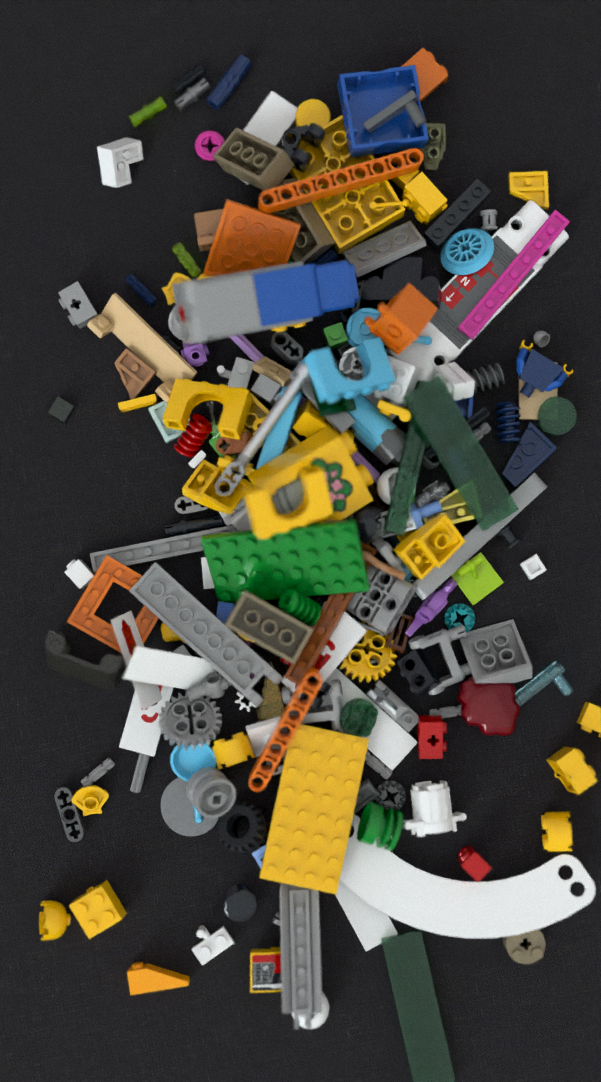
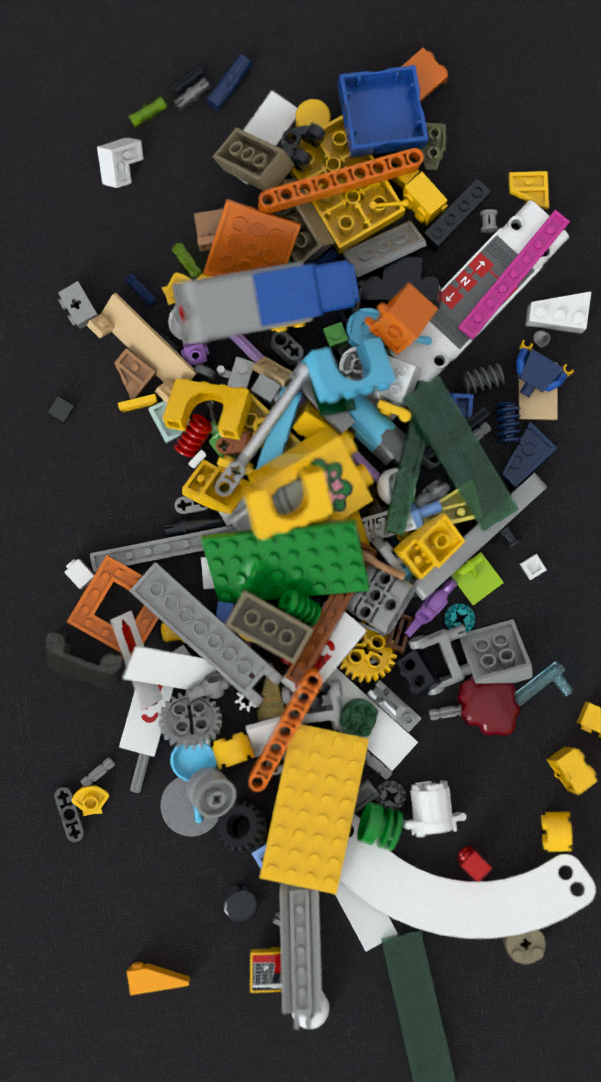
yellow cylinder [39,900,71,941] -> none
yellow brick [69,880,127,939] -> none
white plate [191,925,235,966] -> none
dark pink gear [195,131,225,162] -> none
black cylinder [347,504,381,544] -> none
dark grey piece [363,90,427,134] -> none
red brick [418,715,447,759] -> none
white brick [434,362,475,401] -> none
medium azure piece [440,228,494,275] -> none
clear green tile [537,397,577,436] -> none
none -> dark grey tile [194,364,217,381]
none -> white wedge [525,291,591,334]

